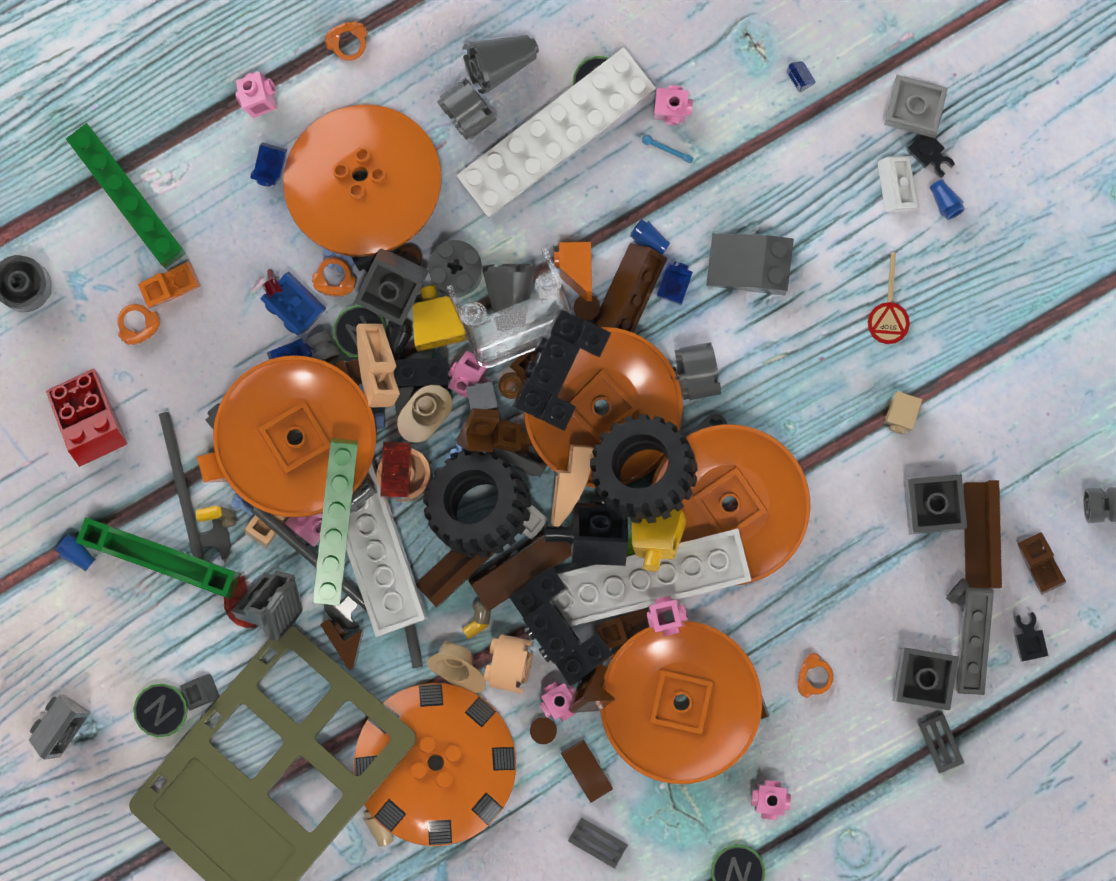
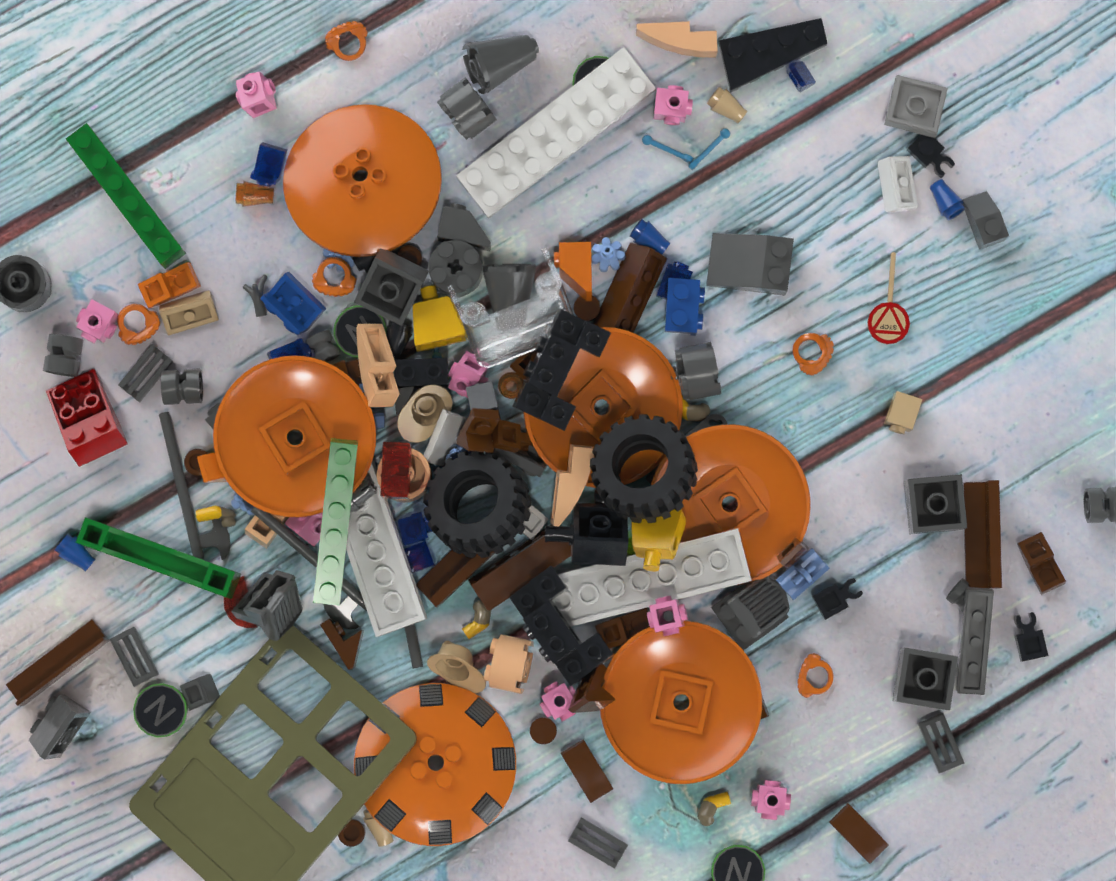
dark red hand [262,269,283,298] -> none
none -> reddish brown panel [6,619,110,706]
none -> dark grey wheel [43,334,84,377]
none -> bright pink brick [76,299,119,344]
none -> dark grey tile [110,627,159,687]
none -> dark grey tile [118,344,174,402]
none -> tan slope [159,290,219,336]
none -> dark grey wheel [161,369,203,405]
none -> reddish brown tile [184,449,208,476]
none -> clear orange cone [235,180,274,207]
none -> dark grey bar [243,275,267,317]
none -> reddish brown tile [338,819,366,847]
none -> clear blue bracket [398,512,433,546]
none -> clear blue slope [404,541,435,574]
none -> white slope [424,409,467,466]
none -> dark grey slope [437,203,491,251]
none -> light blue plant [591,237,626,272]
none -> light nougat slope [636,21,718,58]
none -> blue bracket [665,278,705,336]
none -> dark tan arm [682,396,710,422]
none -> dark azure hinge [688,128,730,170]
none -> arm [697,791,731,826]
none -> tan cone [707,87,747,123]
none -> dark grey piece [711,577,790,650]
none -> black wing [719,18,827,93]
none -> medium blue hips [776,548,830,600]
none -> reddish brown slope [777,538,809,569]
none -> orange piece [793,333,834,375]
none -> black plate [811,578,863,620]
none -> reddish brown slope [829,803,889,864]
none -> dark grey slope [963,191,1009,250]

